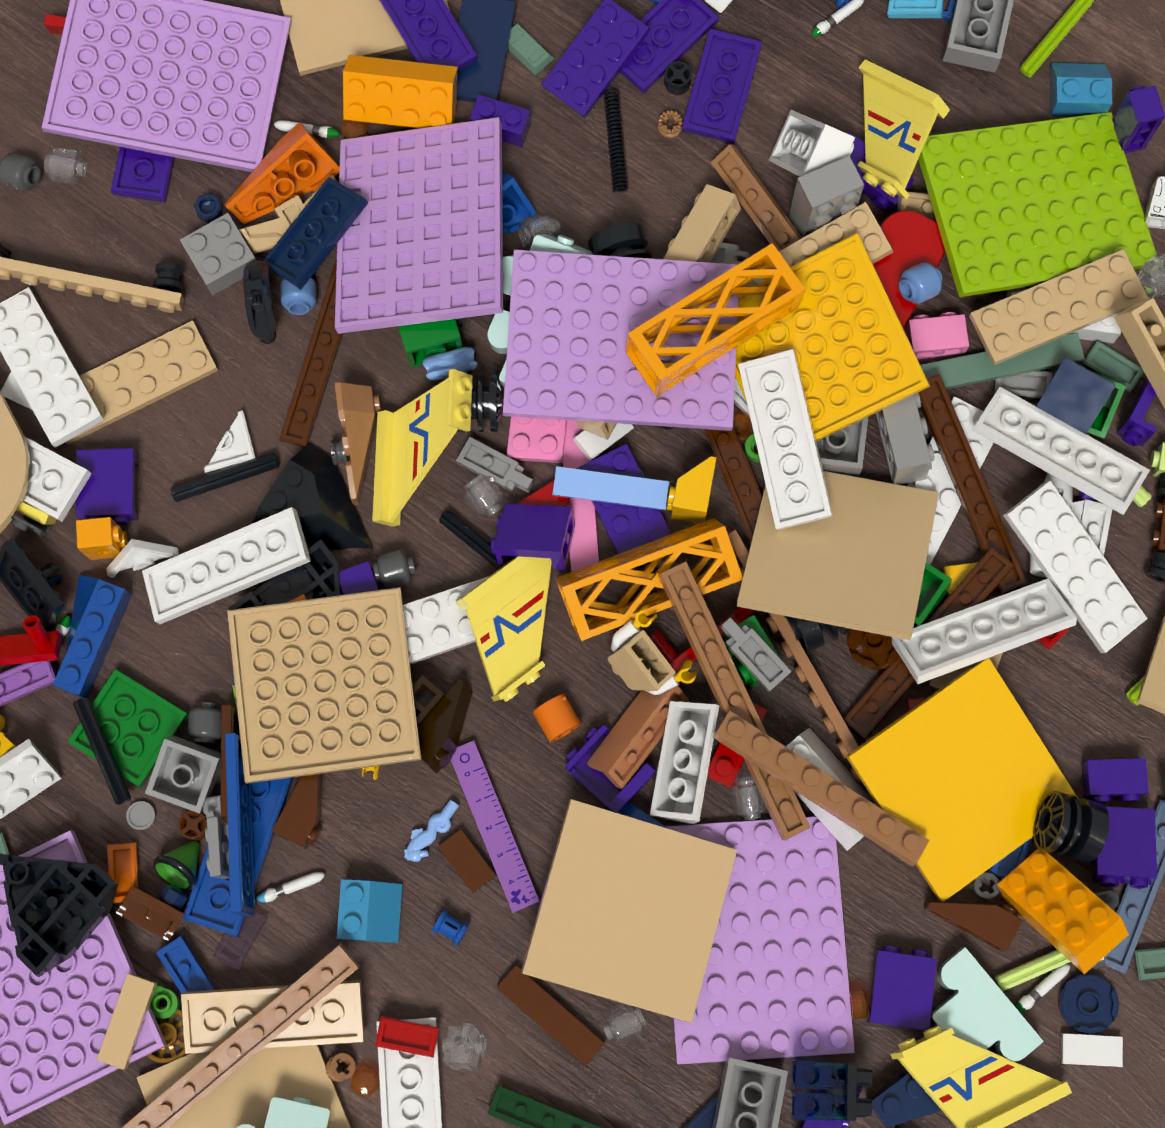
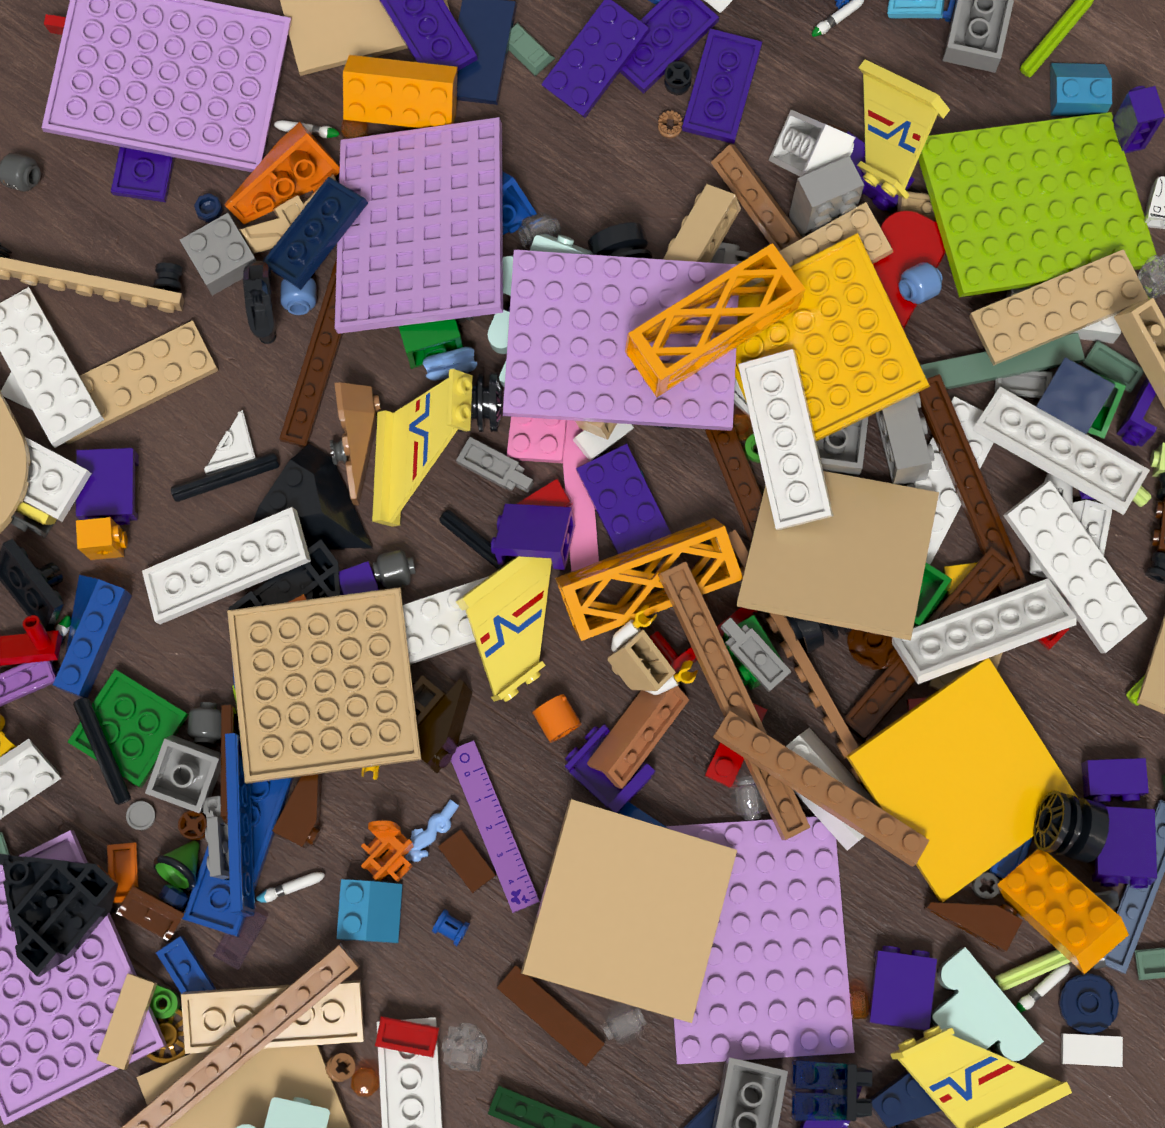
clear head [44,147,88,185] -> none
white tile [106,539,179,578] -> none
clear head [462,474,504,517] -> none
dark purple brick [470,94,531,148] -> none
light blue tile [552,466,669,510] -> none
black piece [603,88,628,193] -> none
white slope [650,701,719,824] -> none
yellow slope [667,457,717,524] -> none
bright pink brick [905,312,969,359] -> none
none -> orange piece [361,821,414,882]

